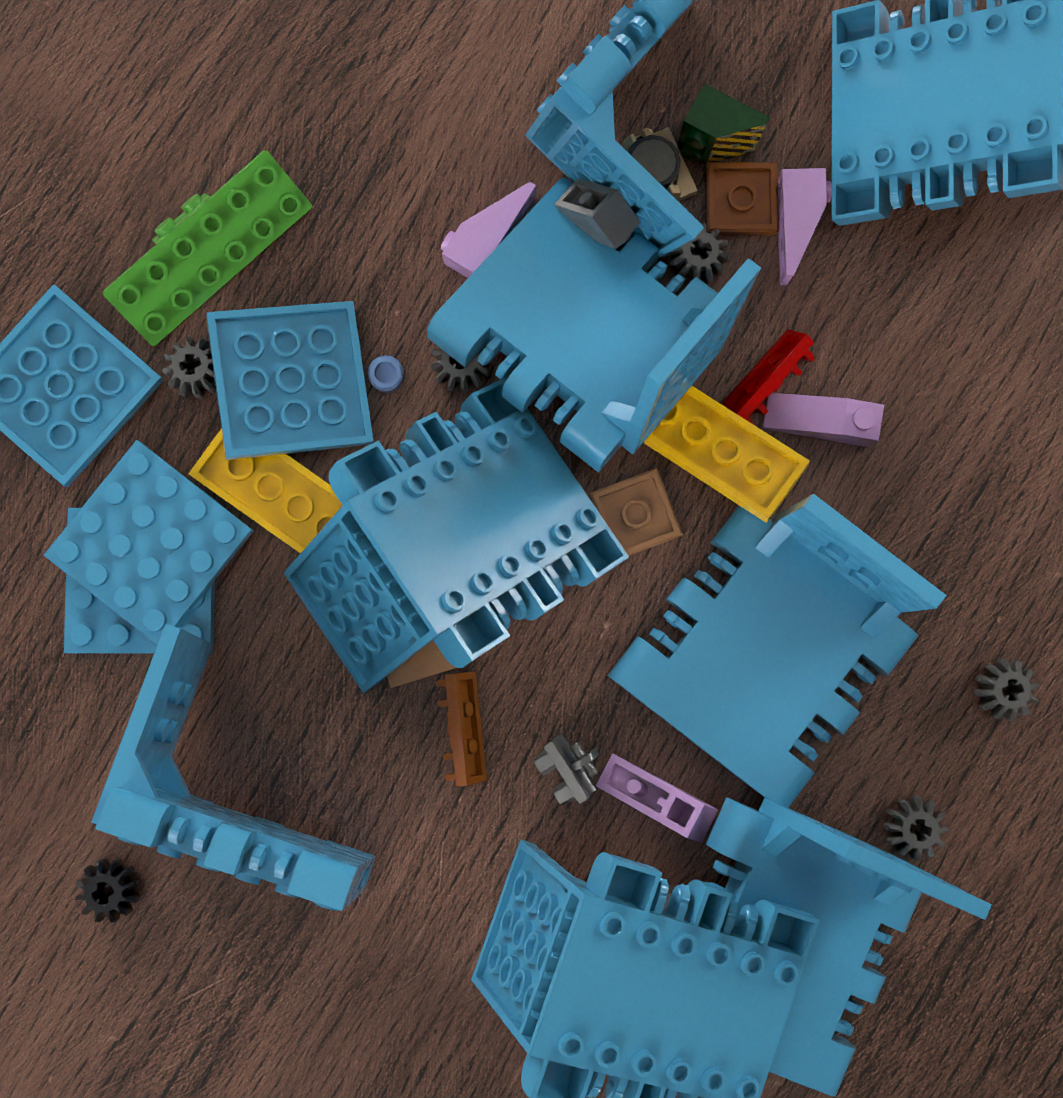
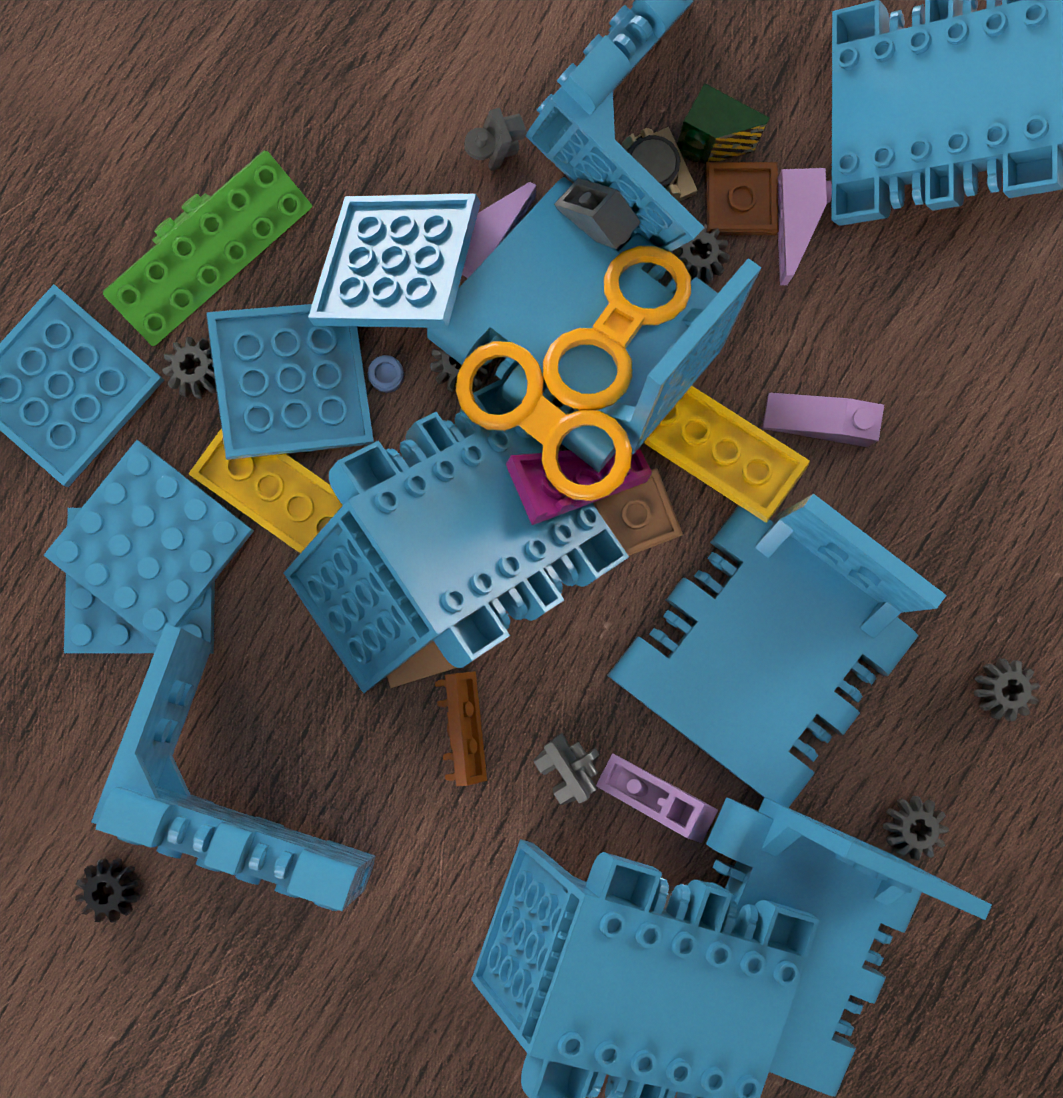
red plate [721,329,815,425] -> none
none -> plate [308,194,481,328]
none -> light orange bar [456,341,632,501]
none -> dark grey hips [464,108,527,171]
none -> magenta wing [506,447,652,525]
none -> light orange bar [543,246,691,411]

